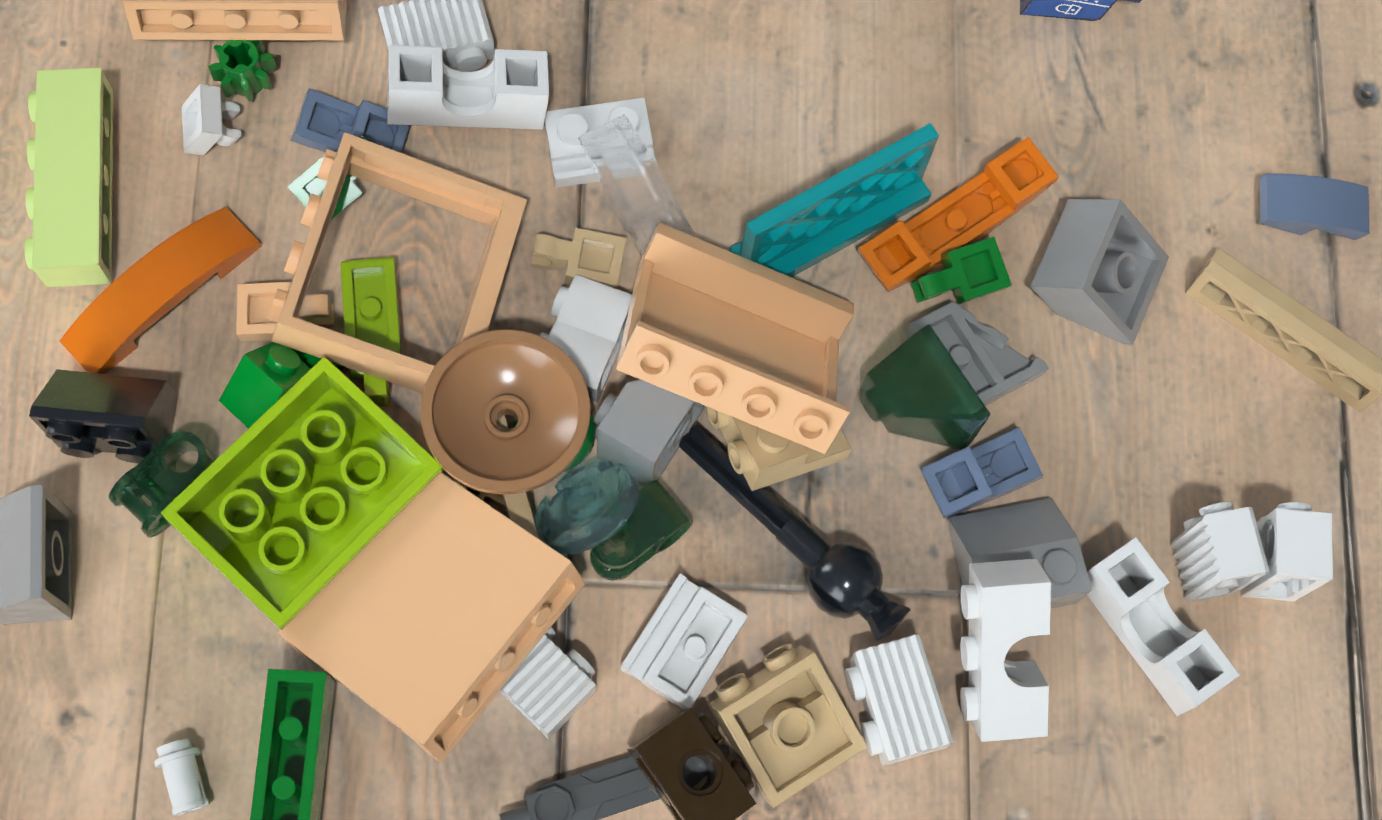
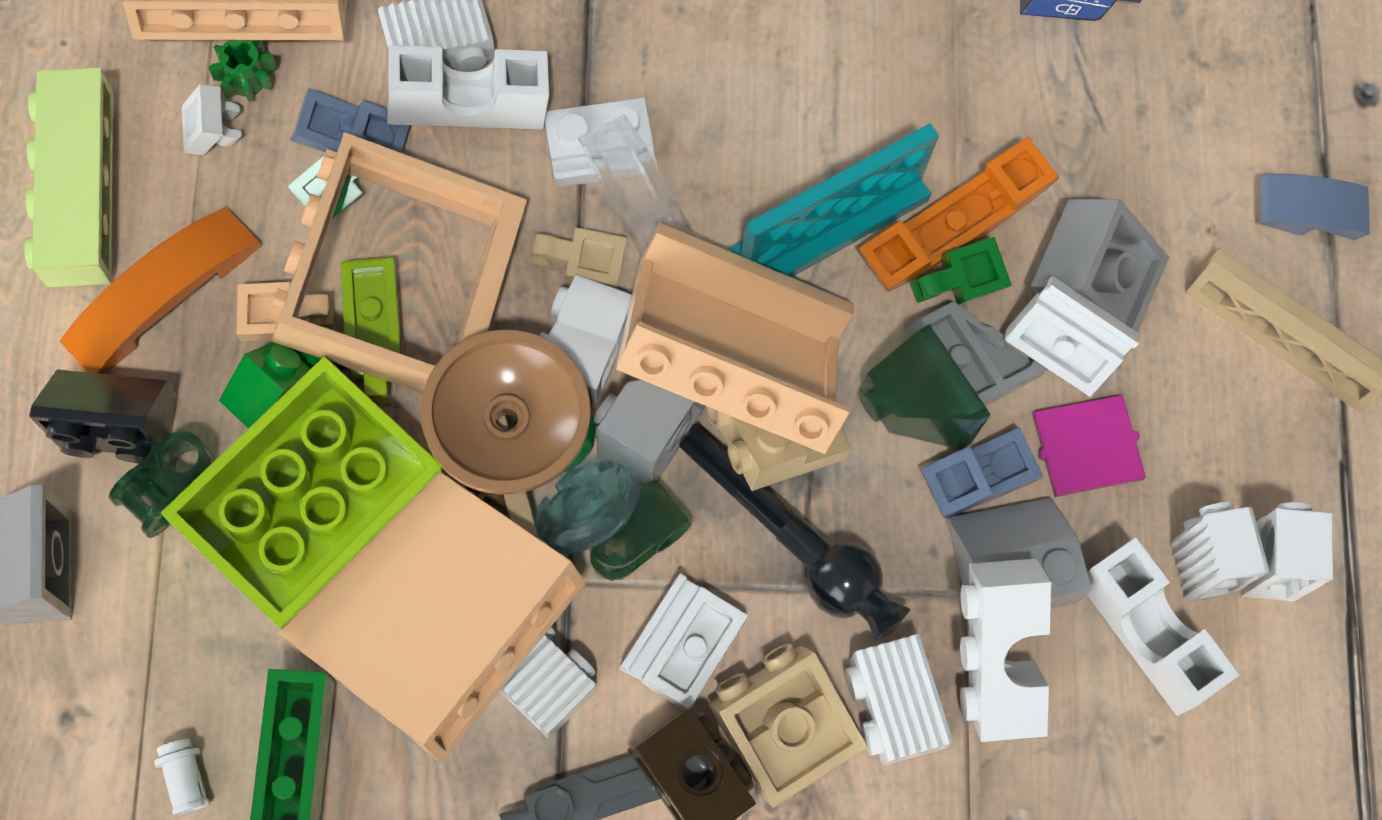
none -> white plate [1005,275,1139,397]
none -> dark pink piece [1032,395,1146,497]

